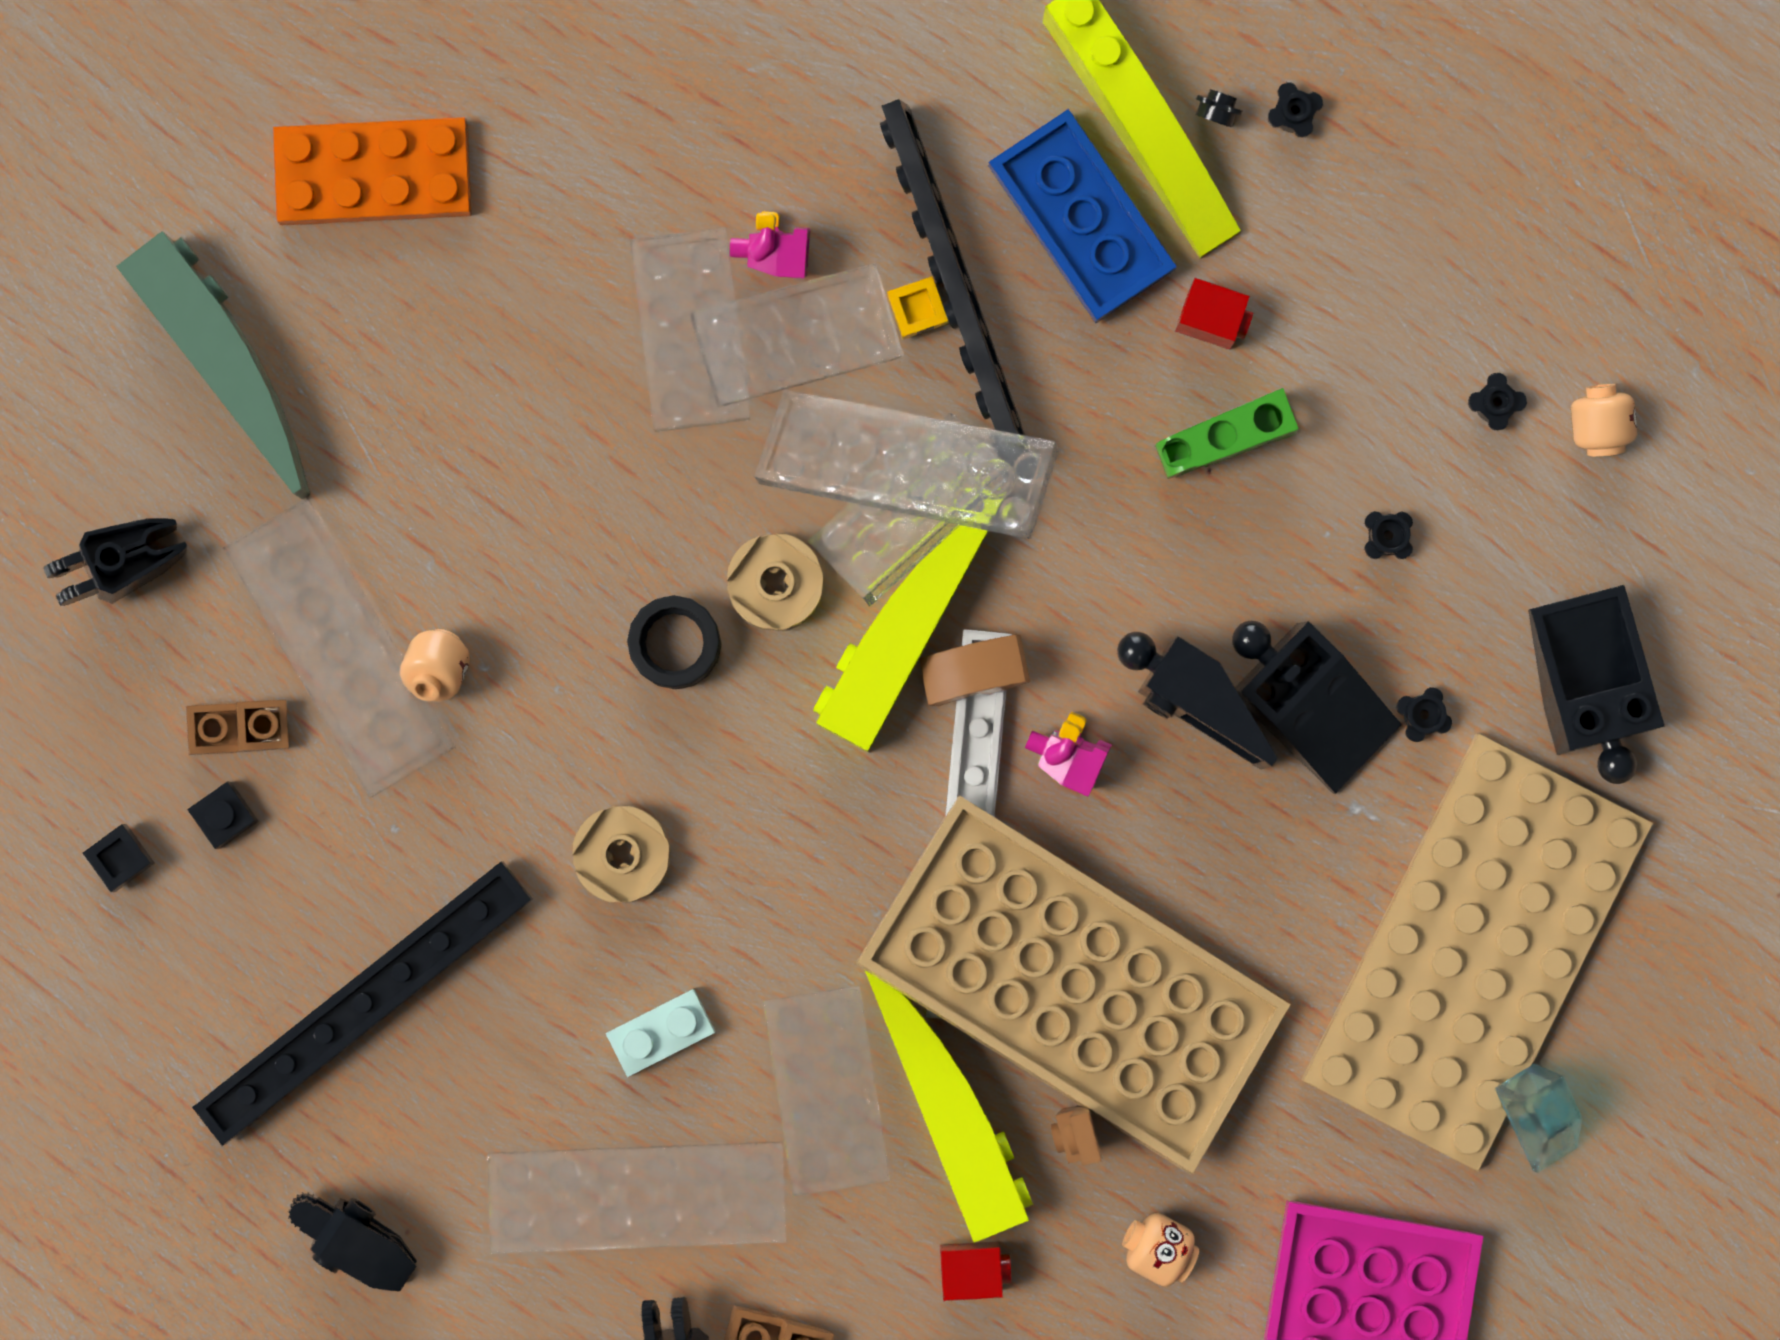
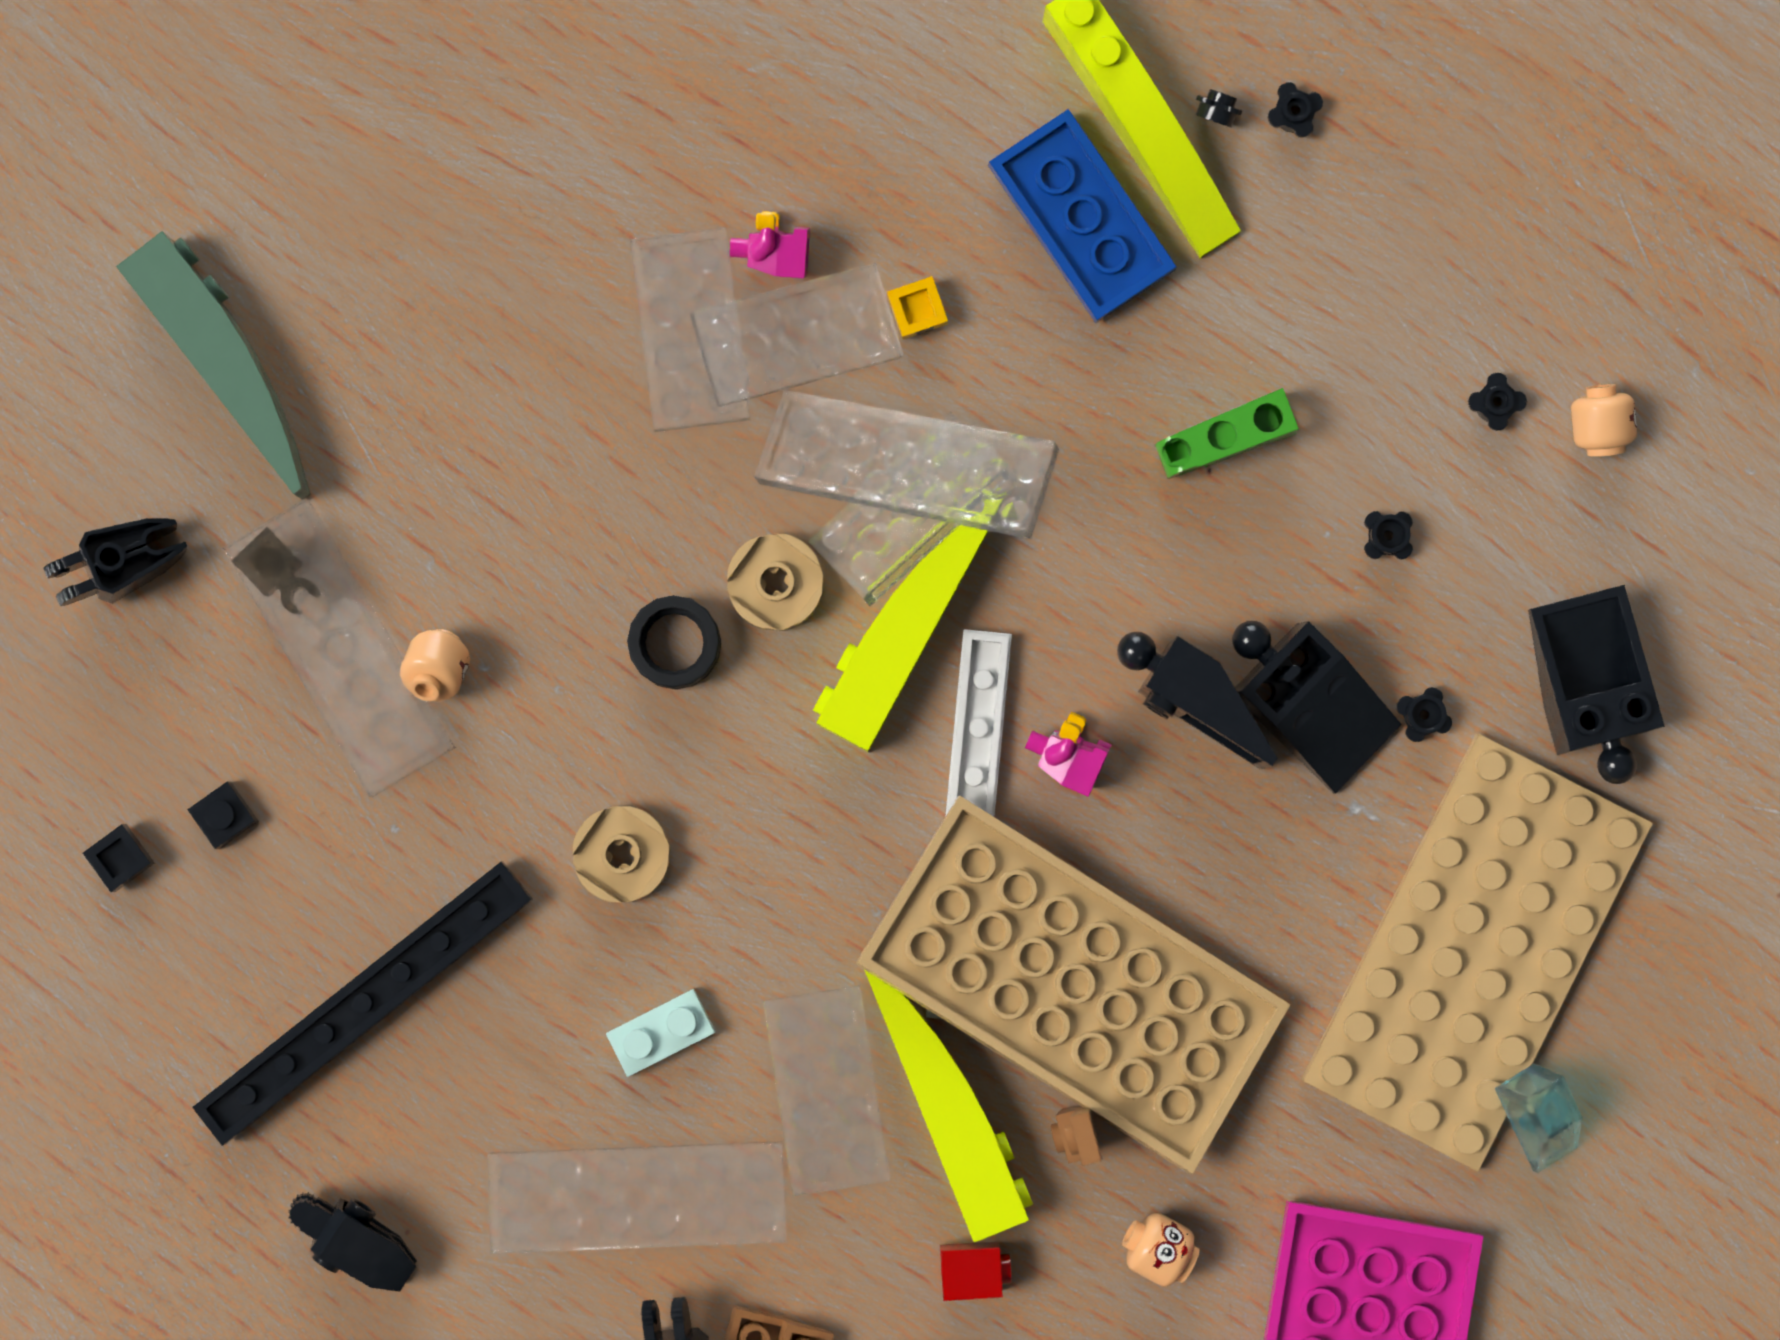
medium nougat slope [186,700,289,755] -> none
orange plate [273,117,472,226] -> none
black plate [880,99,1036,472] -> none
medium nougat slope [919,634,1030,706] -> none
red brick [1175,278,1254,350] -> none
none -> clear smoke plate [231,527,321,616]

